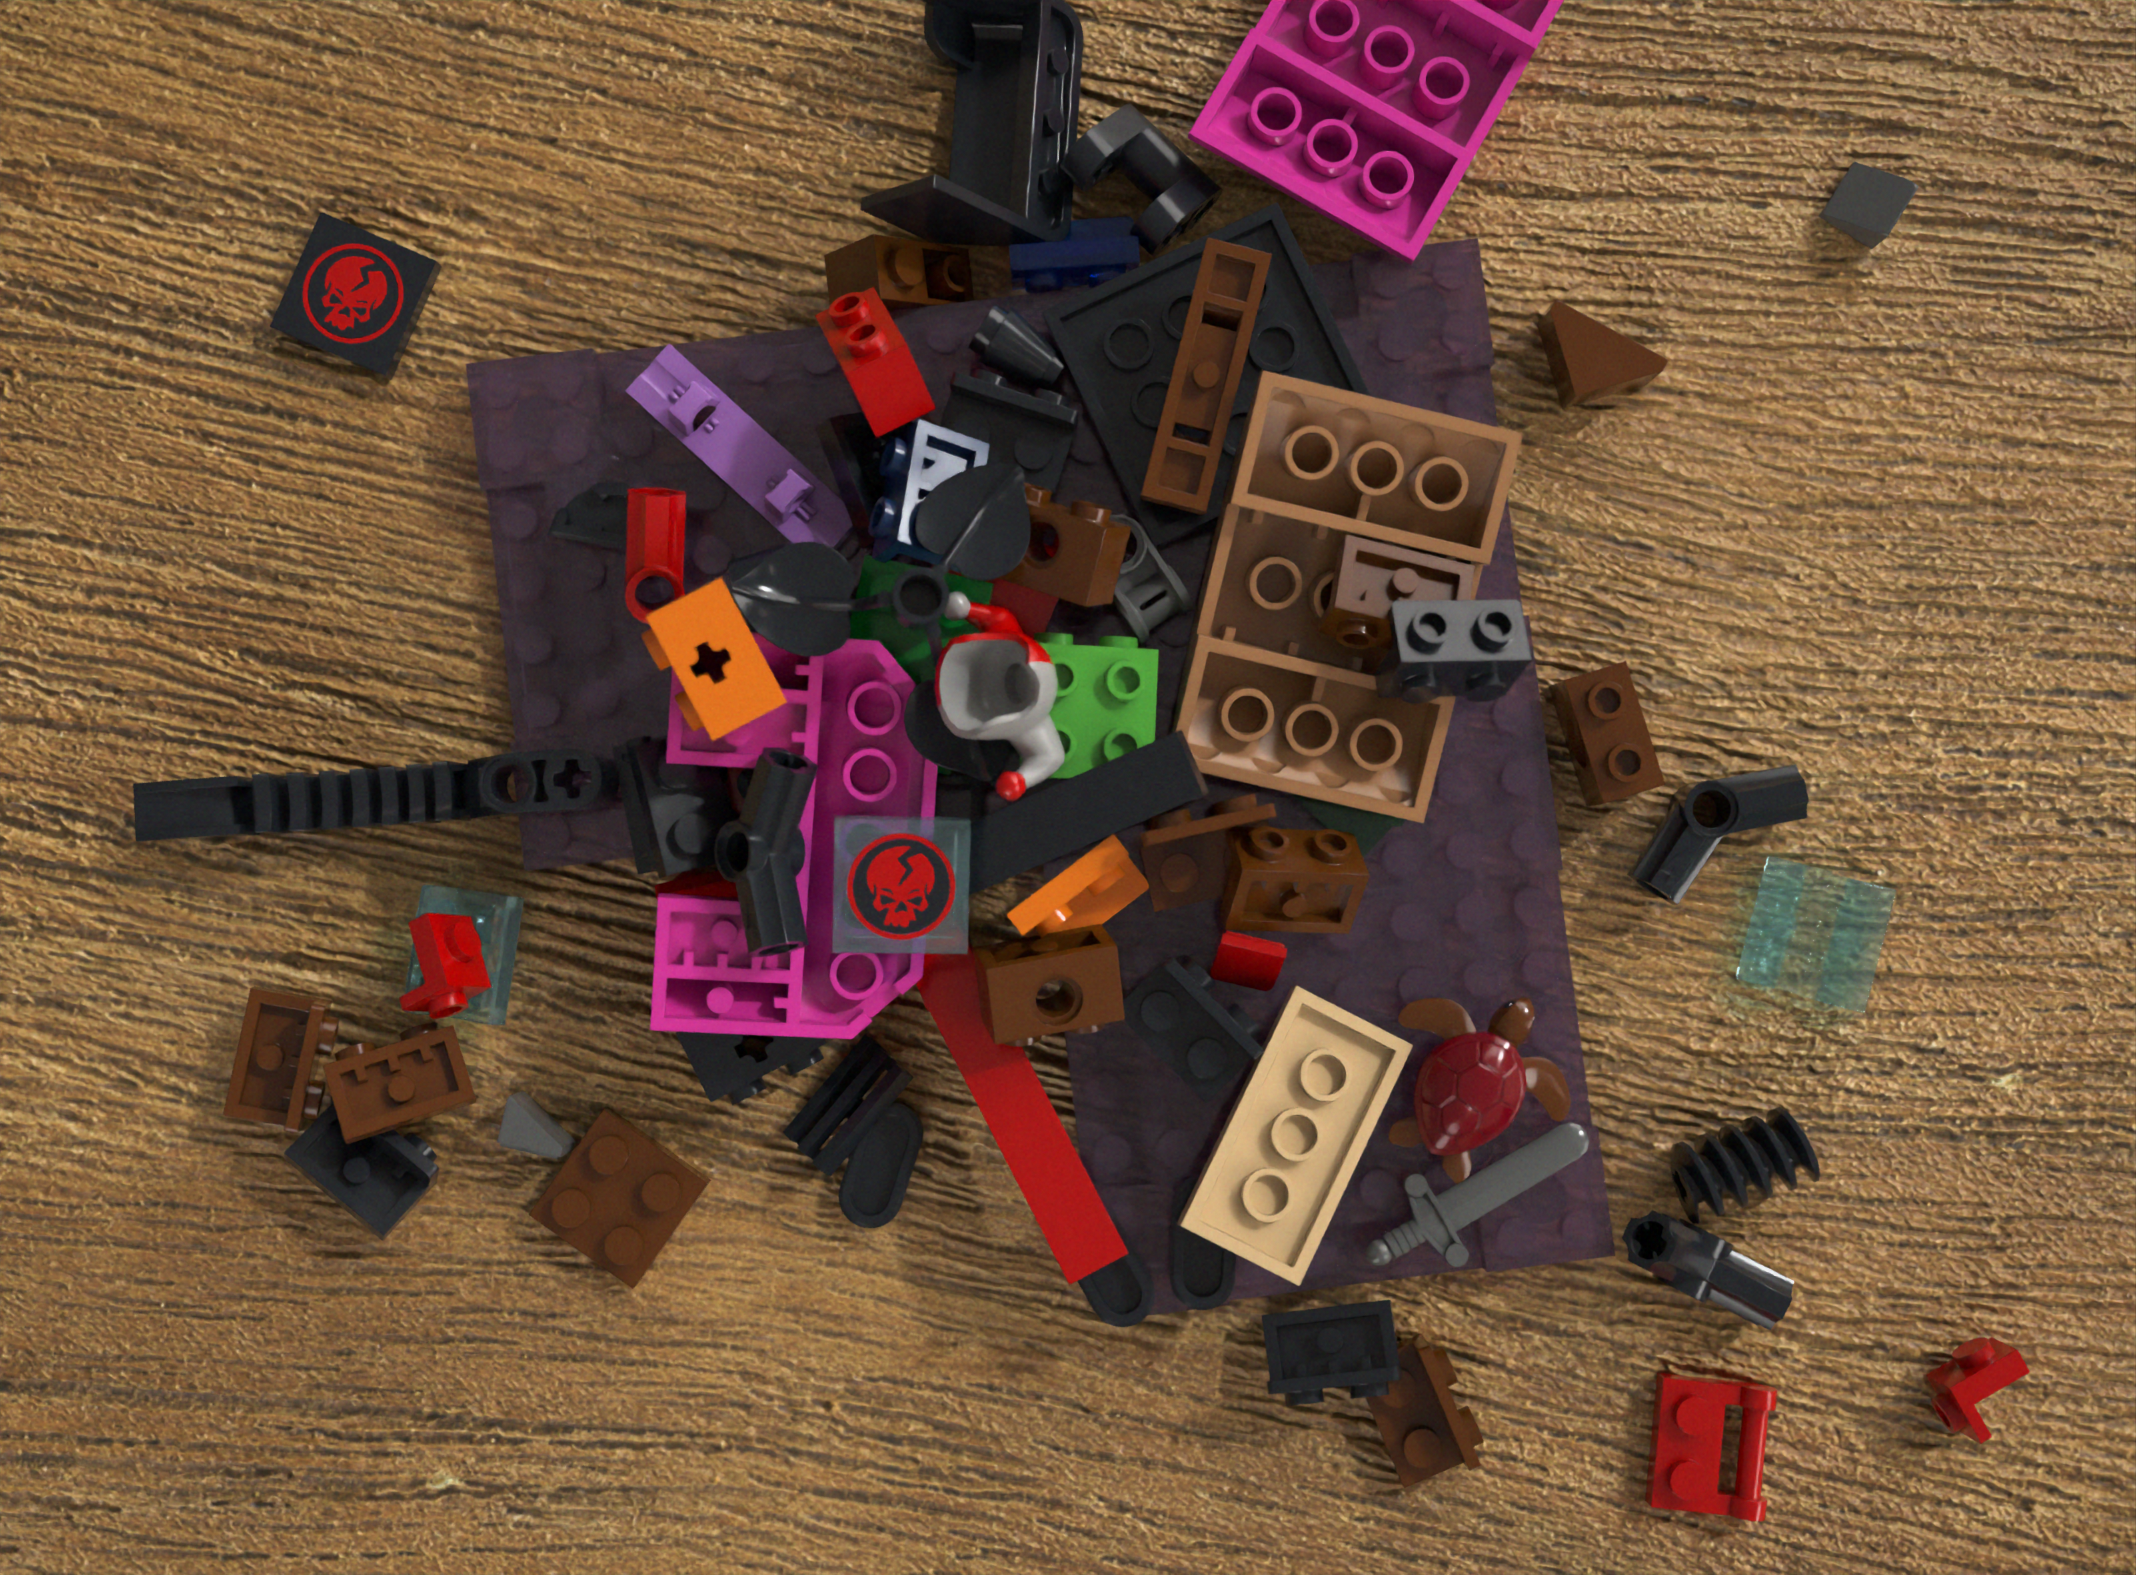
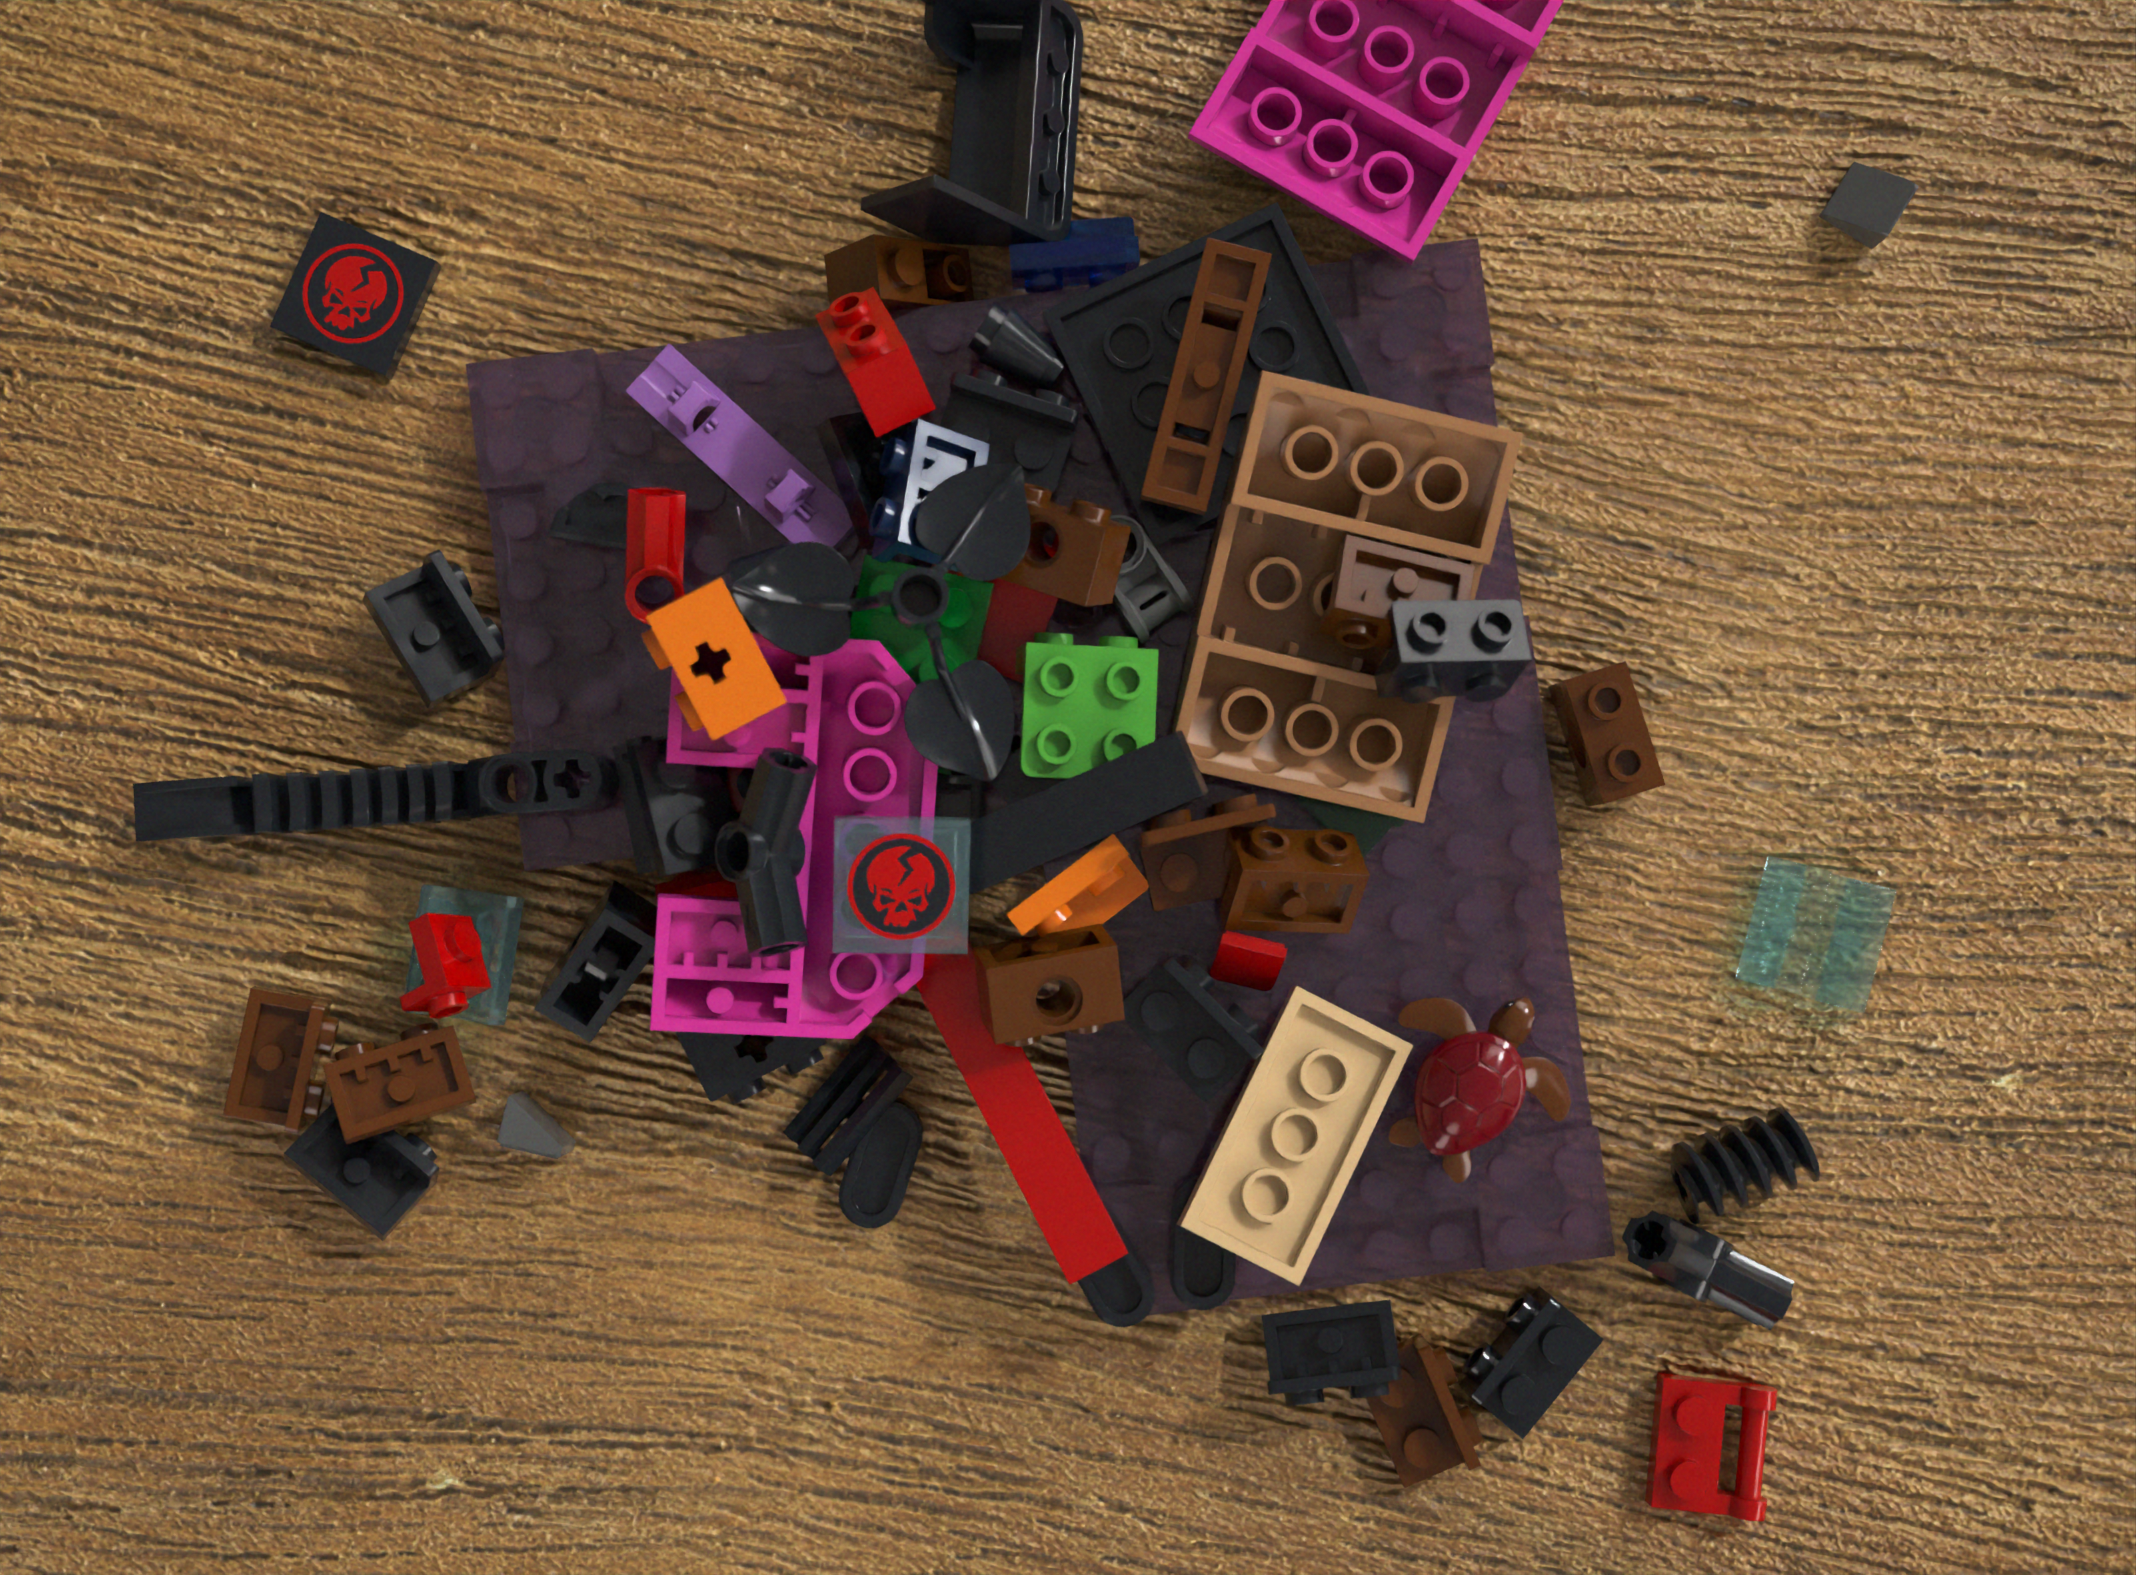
reddish brown plate [529,1107,711,1289] -> none
light grey piece [934,591,1064,801] -> none
black connector [1059,103,1223,257] -> none
dark grey sword [1365,1122,1589,1267] -> none
reddish brown slope [1537,299,1668,409] -> none
black piece [1627,764,1809,905] -> none
red bracket [1926,1337,2030,1444] -> none
none -> black bracket [362,549,505,709]
none -> black brick [534,880,657,1043]
none -> black bracket [1459,1286,1604,1439]

